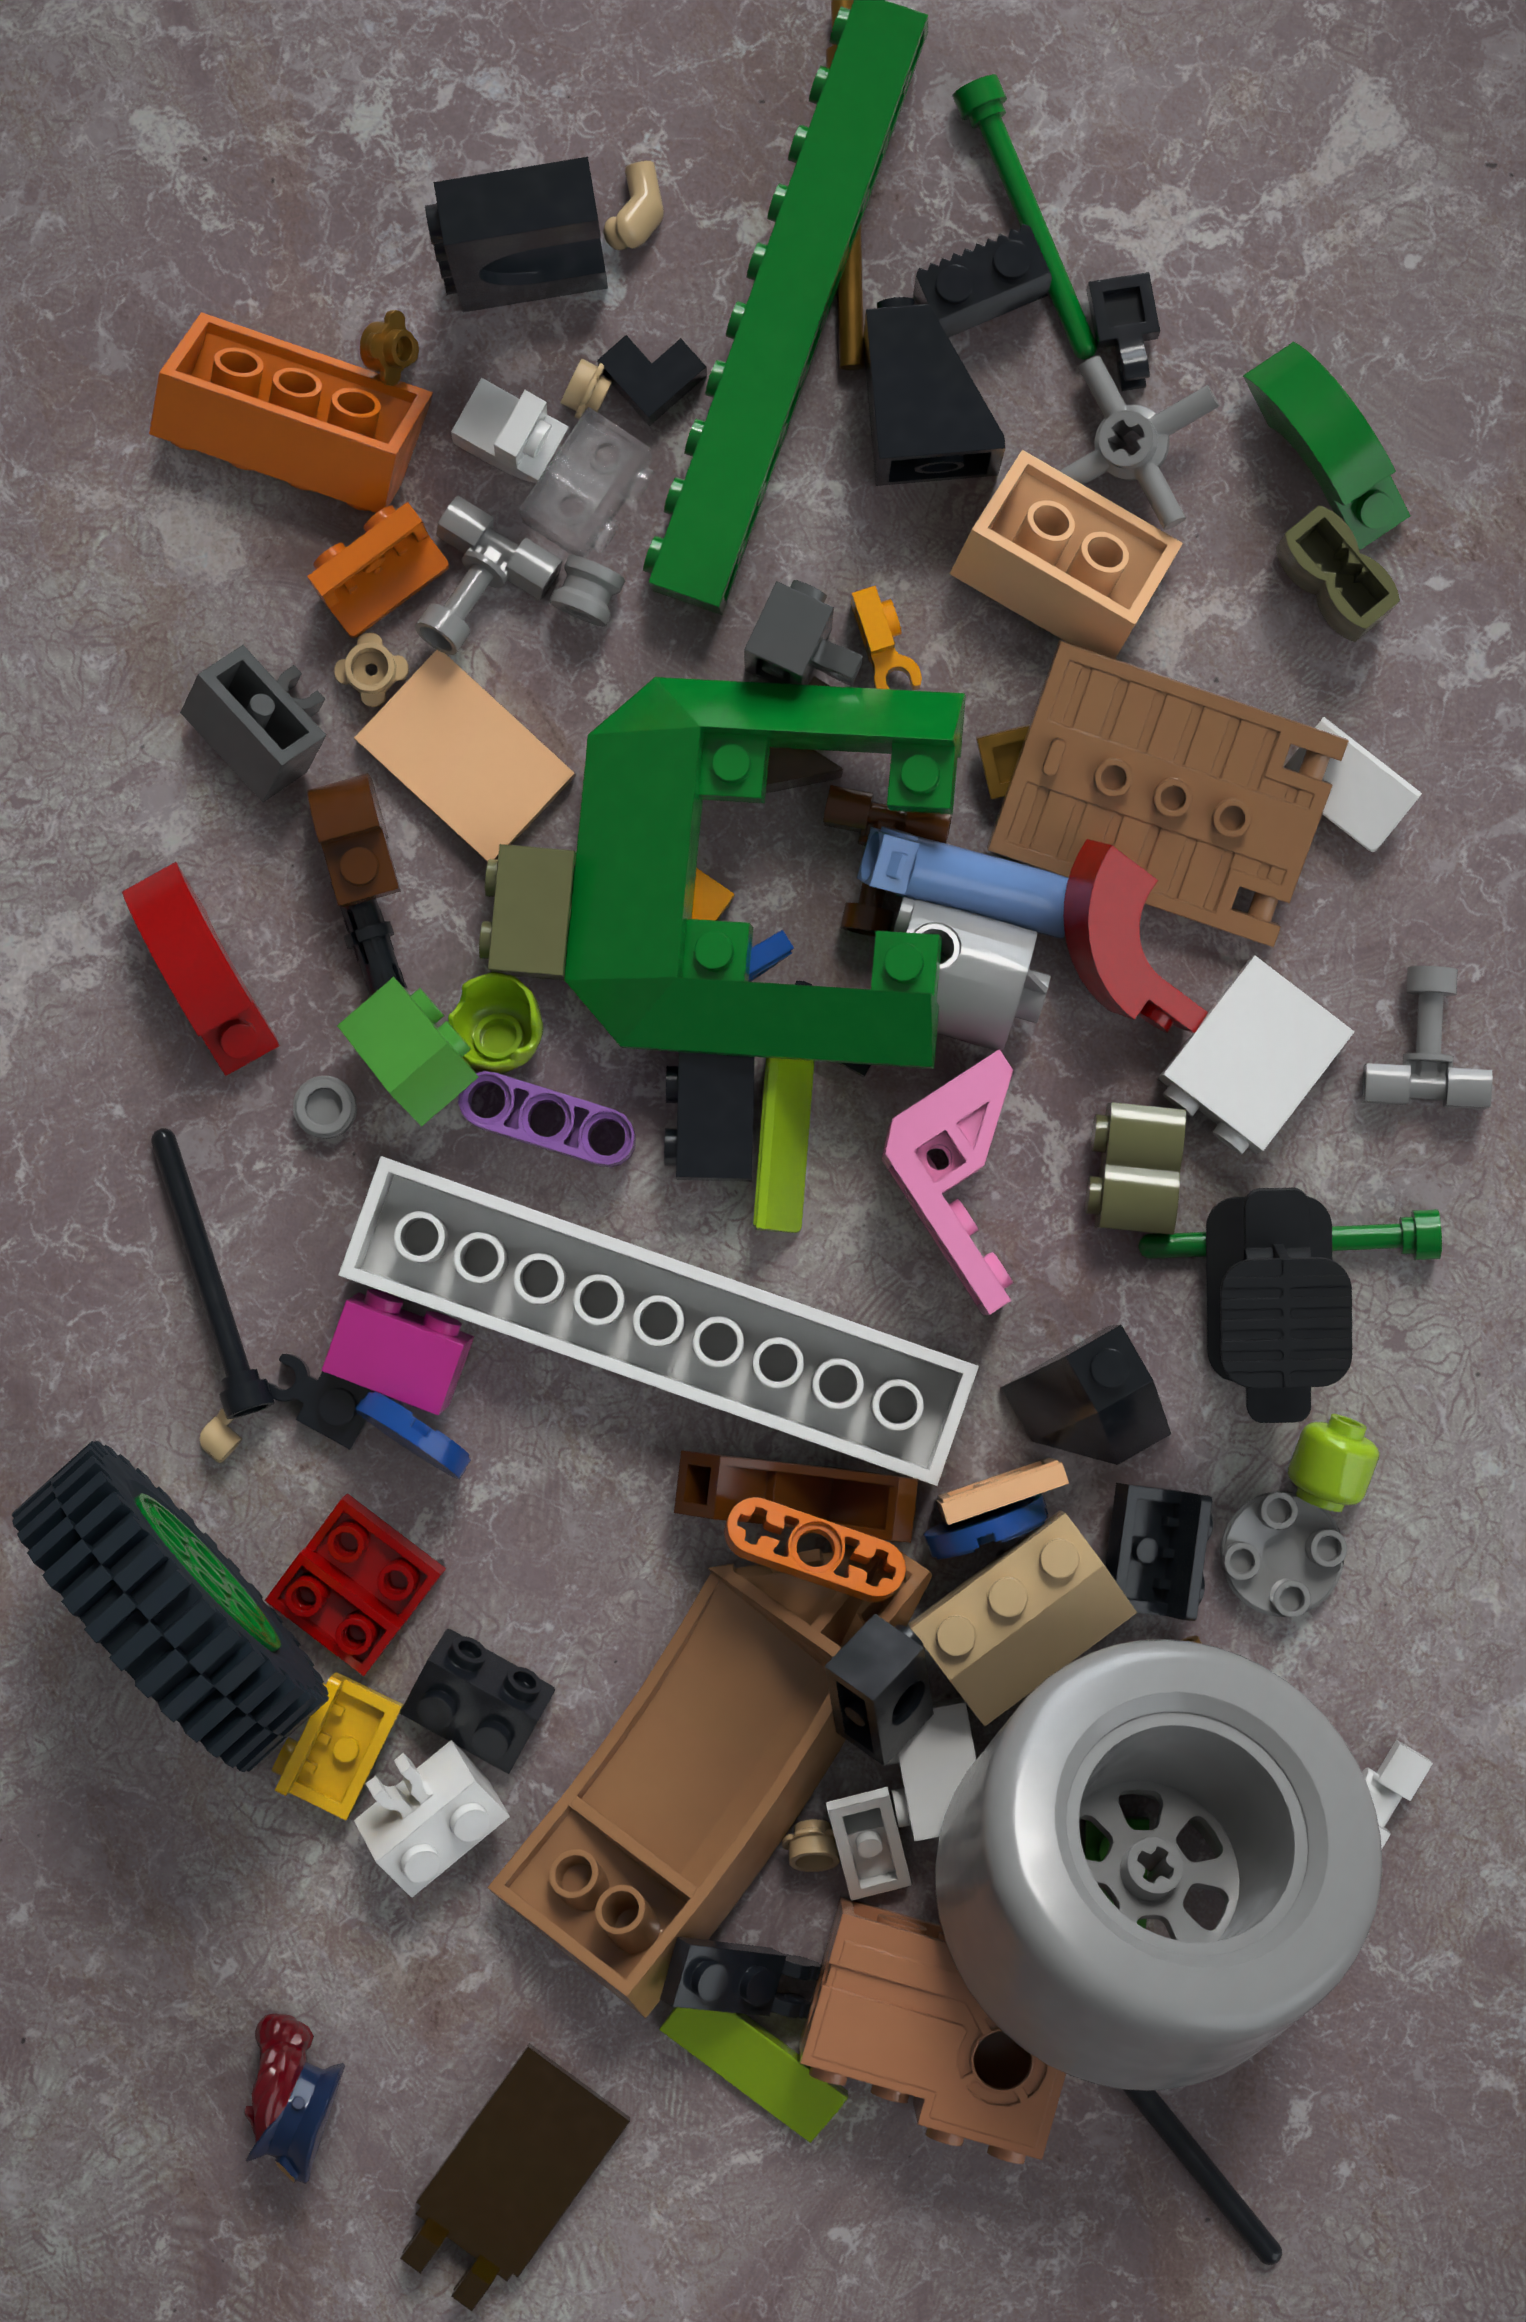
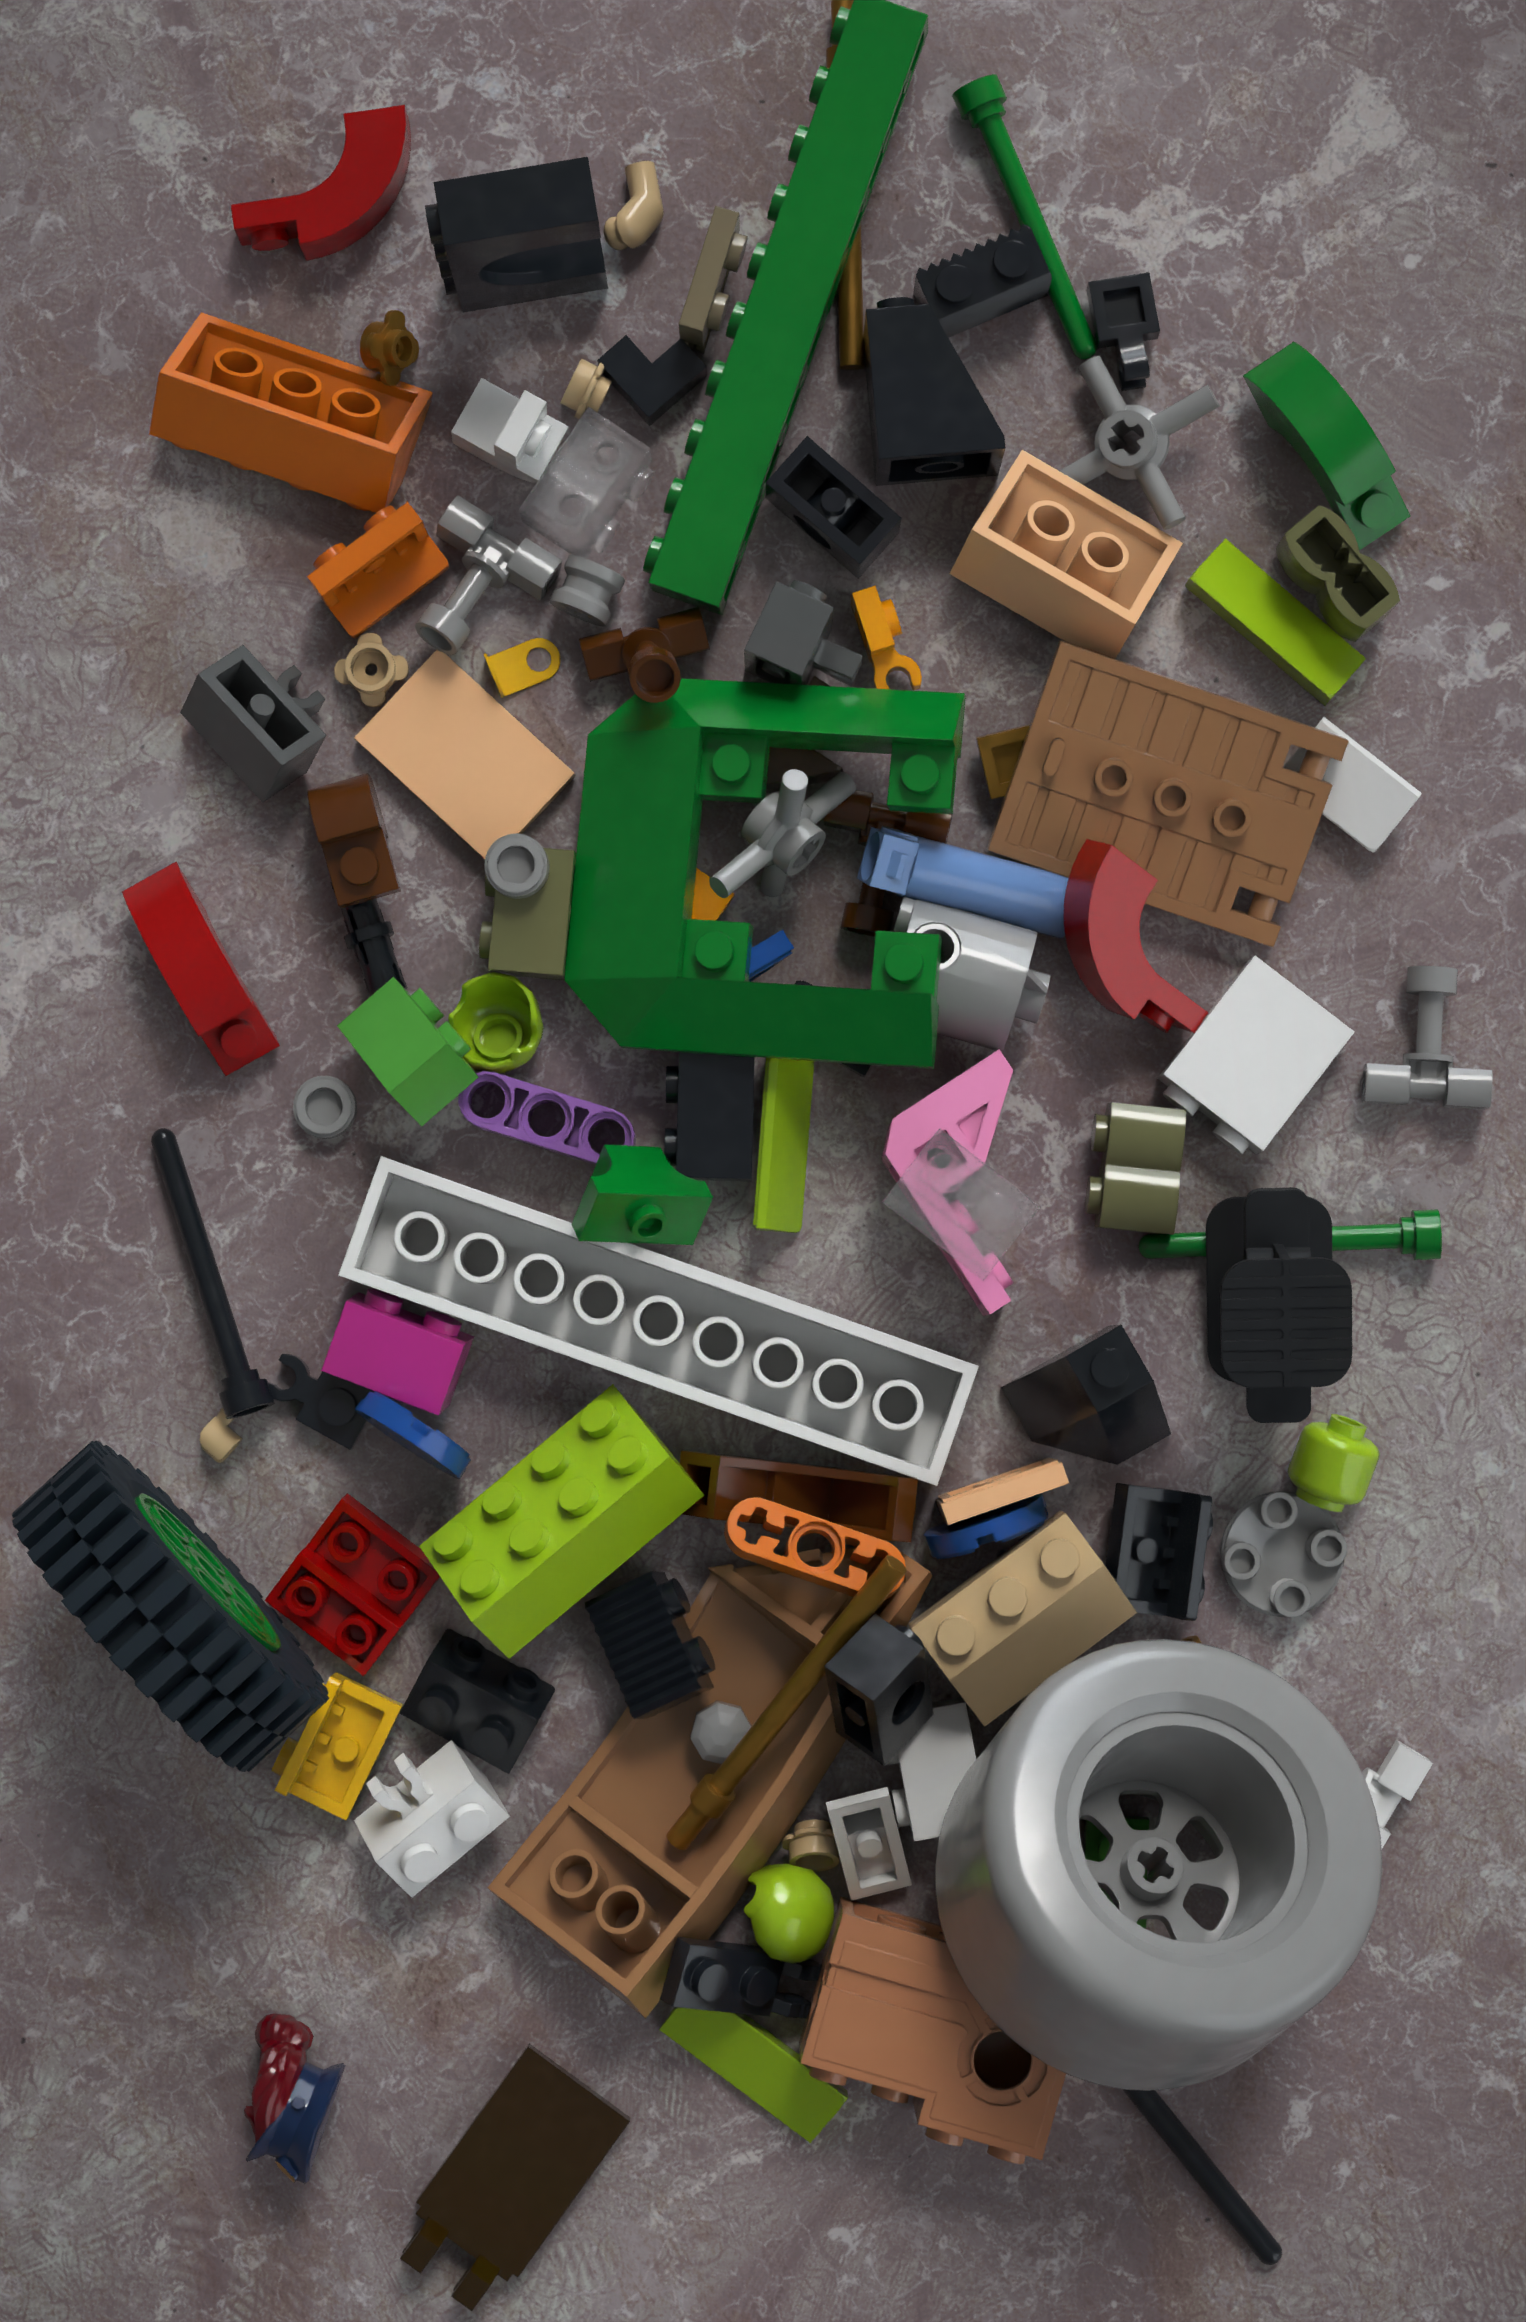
none -> red arch [231,105,411,261]
none -> lime brick [419,1384,704,1659]
none -> yellow piece [483,638,561,698]
none -> light grey tile [484,833,550,899]
none -> green brick [571,1144,713,1245]
none -> reddish brown bar [579,607,710,703]
none -> black brick [585,1571,715,1719]
none -> pearl gold bar [666,1555,907,1850]
none -> dark tan plate [679,206,748,354]
none -> light grey tile [690,1700,752,1764]
none -> light grey bar [709,769,856,898]
none -> lime hair [744,1864,834,1963]
none -> black brick [766,436,902,579]
none -> clear plate [882,1128,1041,1281]
none -> lime slope [1185,538,1366,706]

